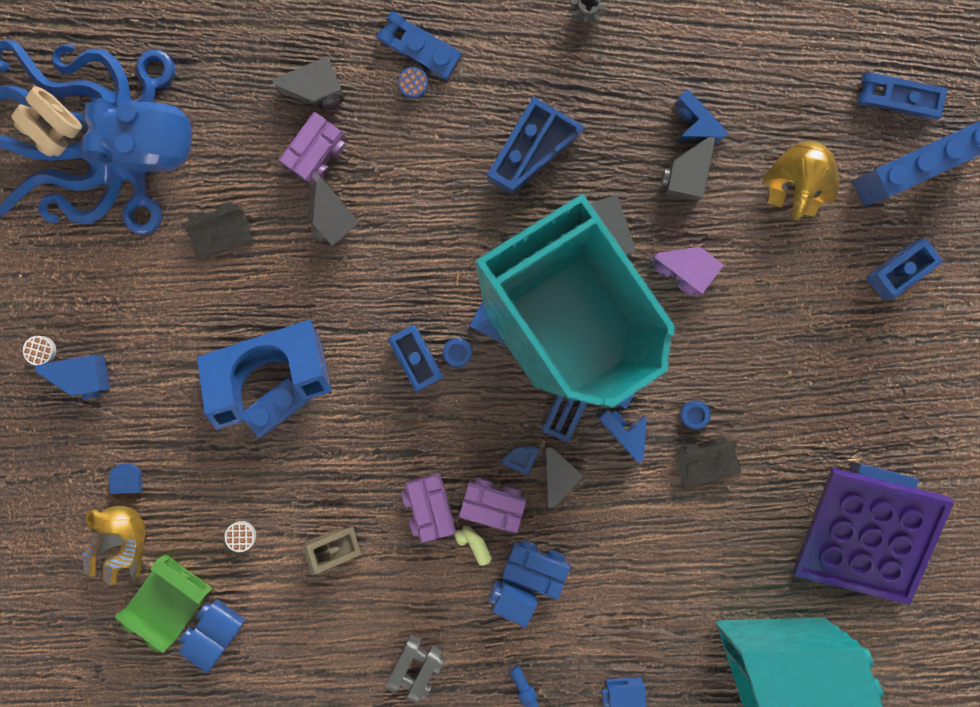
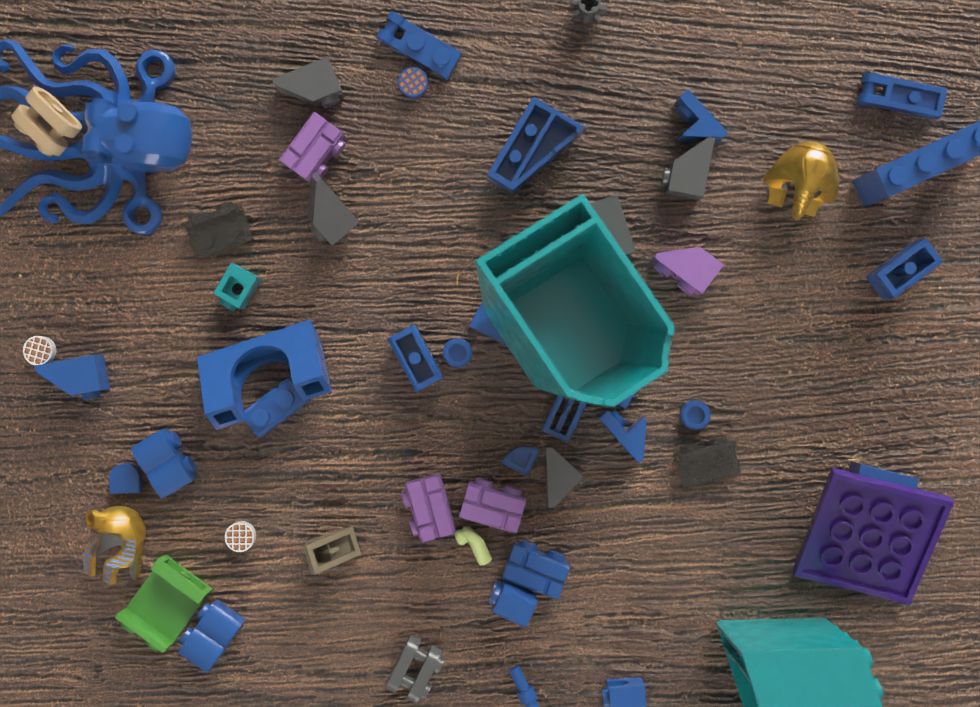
none -> blue brick [130,428,198,499]
none -> teal brick [213,262,263,311]

